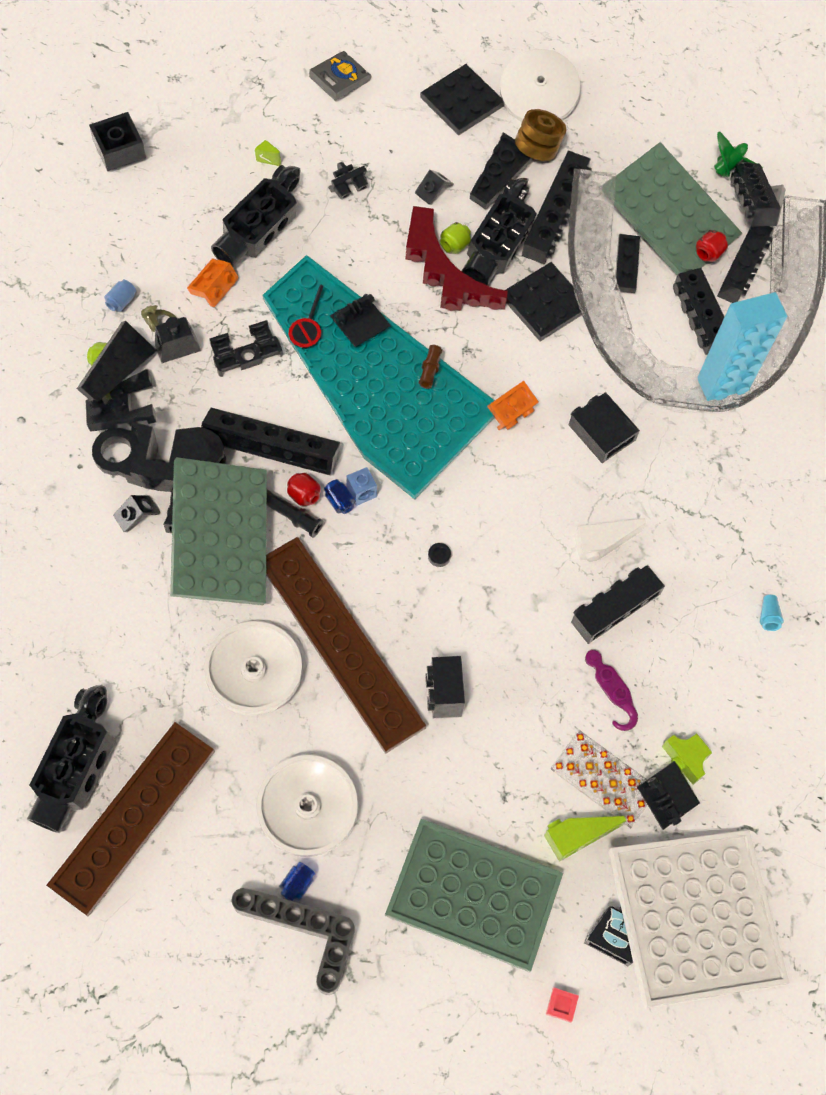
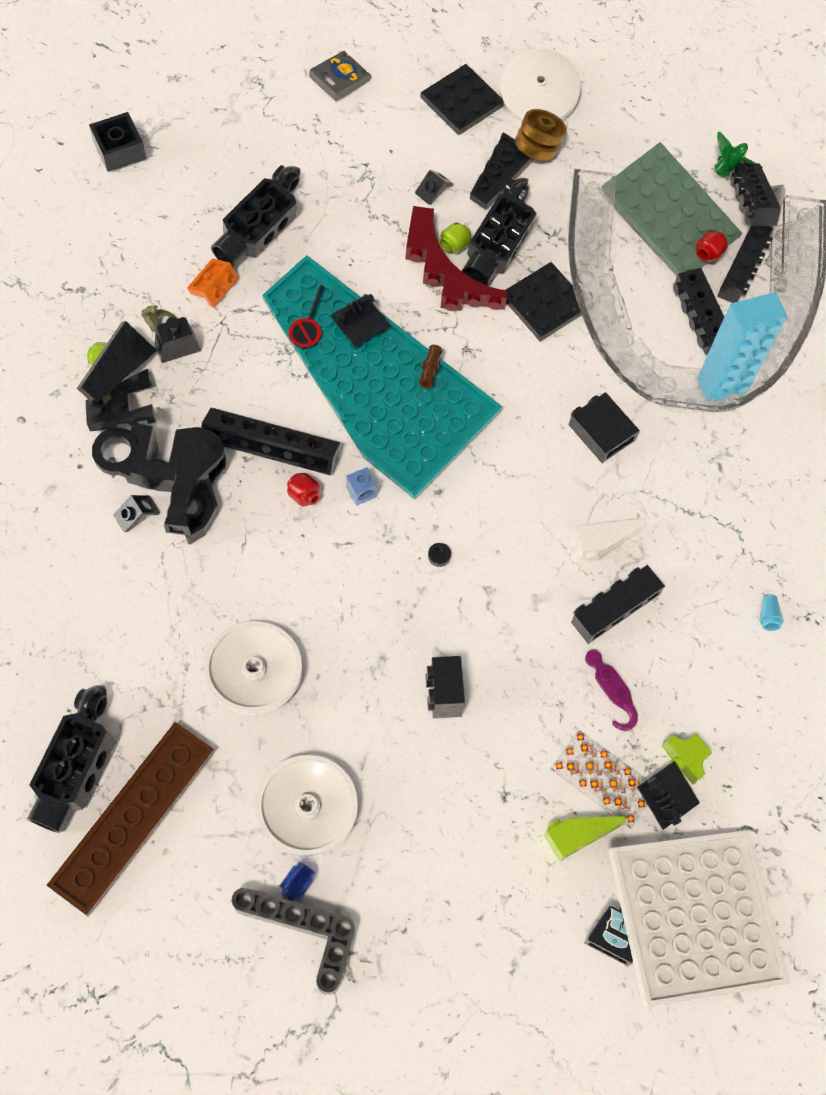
medium blue brick [104,279,136,312] -> none
sand green plate [170,457,267,605] -> none
black piece [209,320,283,377] -> none
lime slope [255,140,281,166] -> none
black pin [266,489,324,538] -> none
reddish brown plate [266,537,426,754] -> none
clear blue brick [324,479,356,514] -> none
black hips [328,161,368,200] -> none
sand green plate [385,819,563,972] -> none
orange bracket [487,380,539,430] -> none
black brick [522,150,592,265] -> none
coral plate [546,988,579,1023] -> none
black plate [614,234,640,294] -> none

